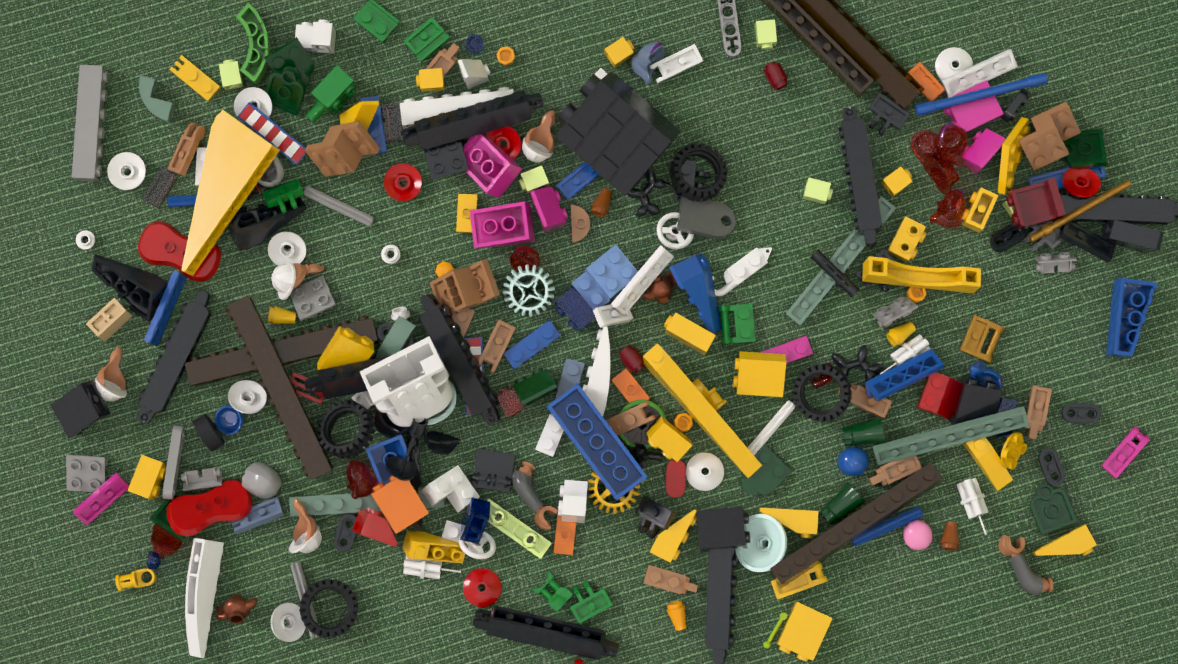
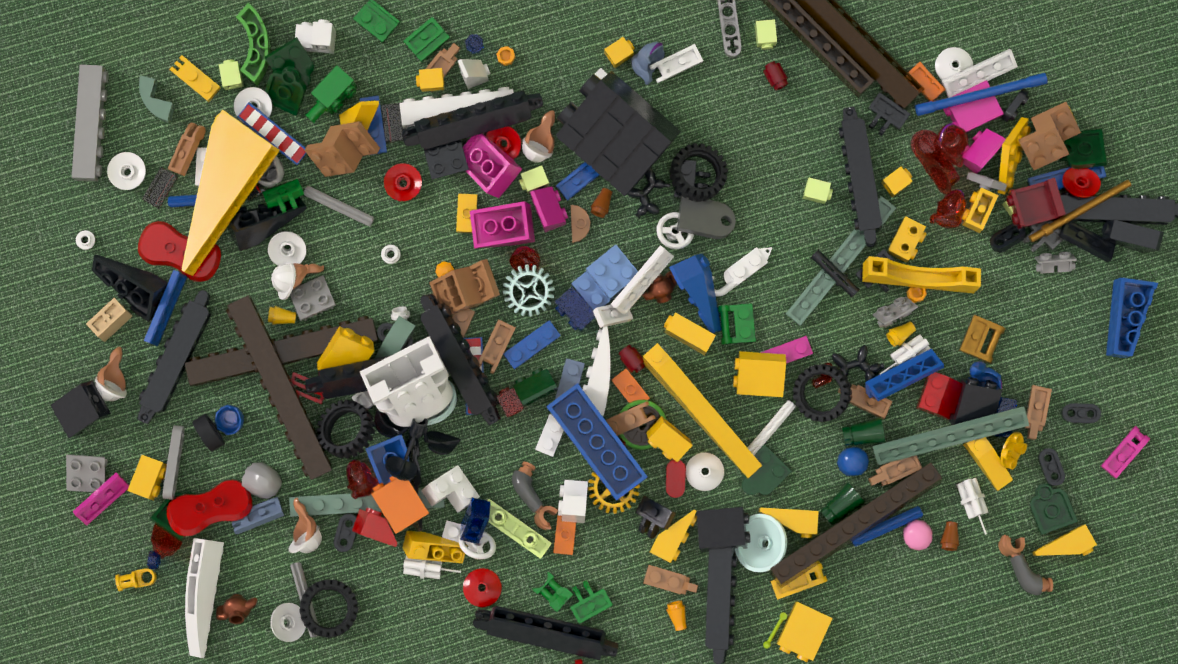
light grey hinge [181,467,222,491] -> none
white dish [228,380,267,414] -> none
black hinge [472,449,515,492] -> none
black piece [629,444,663,469] -> none
light orange tile [674,413,693,432] -> none
yellow connector [692,378,727,411] -> none
none -> light grey plate [967,172,1007,191]

